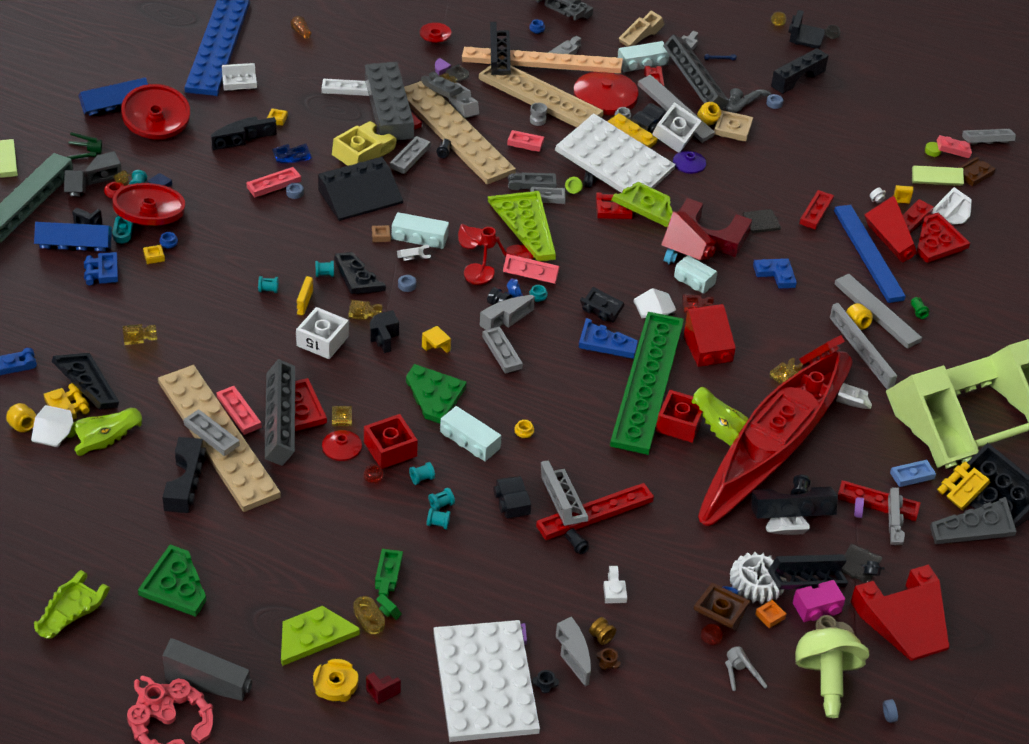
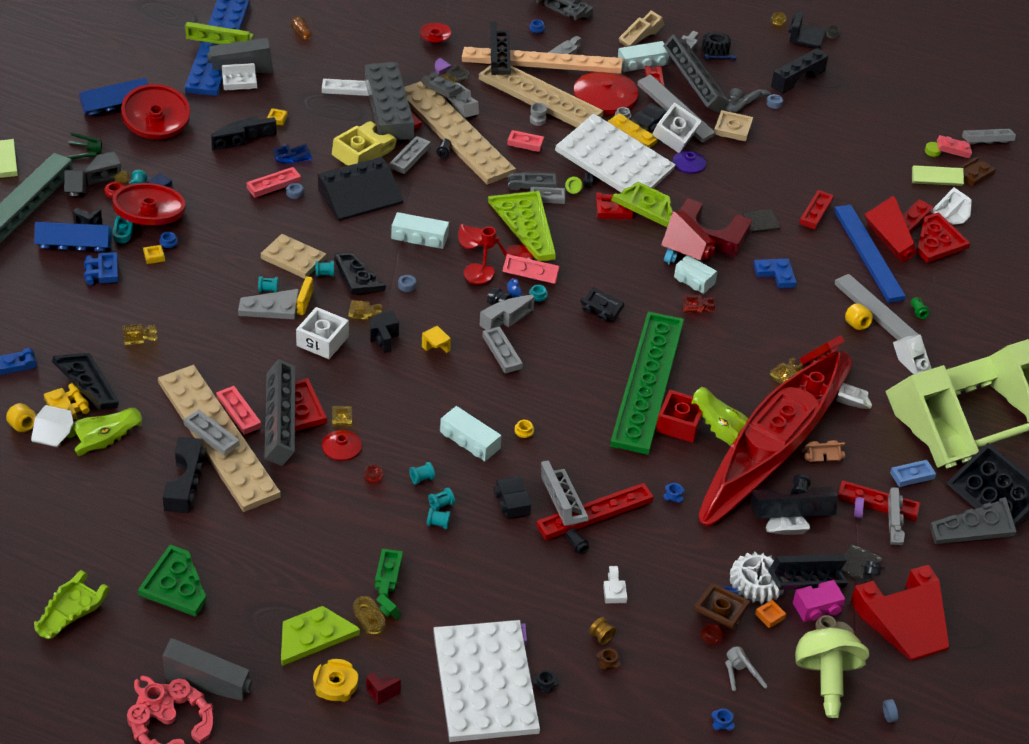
red brick [364,414,418,469] -> none
medium nougat tile [372,225,391,242] -> none
white plate [397,245,431,261] -> none
green plate [406,364,467,424] -> none
light grey slope [556,616,591,686] -> none
blue wing [579,318,638,359] -> none
white slope [634,288,676,318] -> none
red slope [683,304,736,367] -> none
yellow head [697,102,721,126] -> none
light grey tile [830,303,897,390] -> none
white plate [870,187,886,203] -> none
yellow tile [893,185,913,204] -> none
yellow plate [937,461,990,511] -> none
none -> lime fence [185,22,254,44]
none -> dark grey slope [207,38,273,74]
none -> light grey wing [238,289,299,319]
none -> tan plate [261,234,326,279]
none -> blue plate [663,483,685,503]
none -> black tyre [702,32,731,56]
none -> blue plate [711,709,735,731]
none -> nougat hinge [802,440,845,463]
none -> white slope [893,335,932,374]

